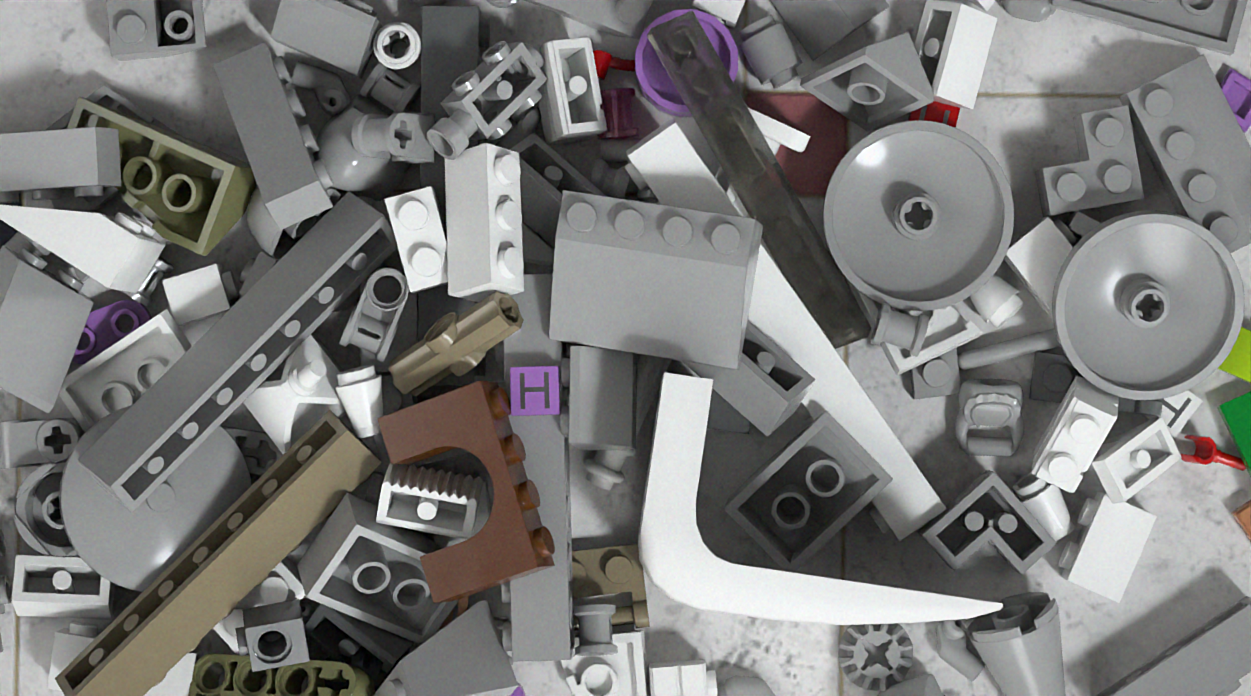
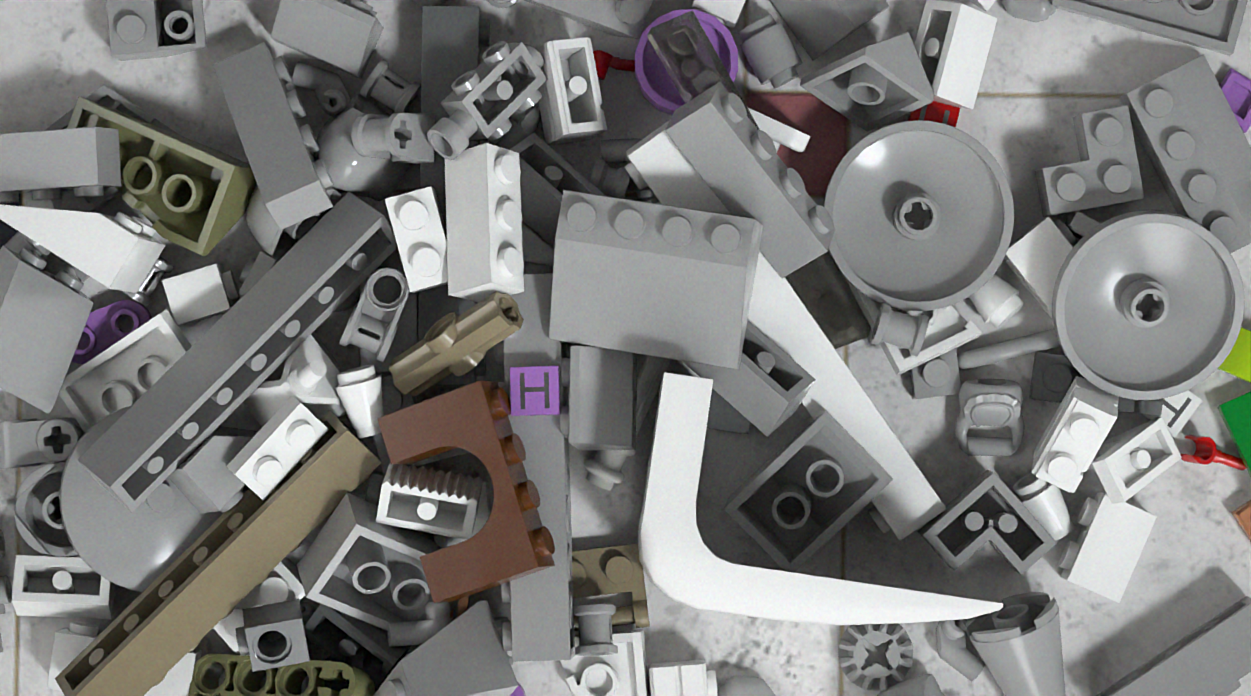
white cone [373,22,421,69] -> none
clear pink bush [598,88,639,140] -> none
none -> light grey slope [168,436,253,513]
none -> white plate [226,396,329,500]
none -> light grey arm [387,602,454,647]
none -> light grey brick [665,82,836,278]

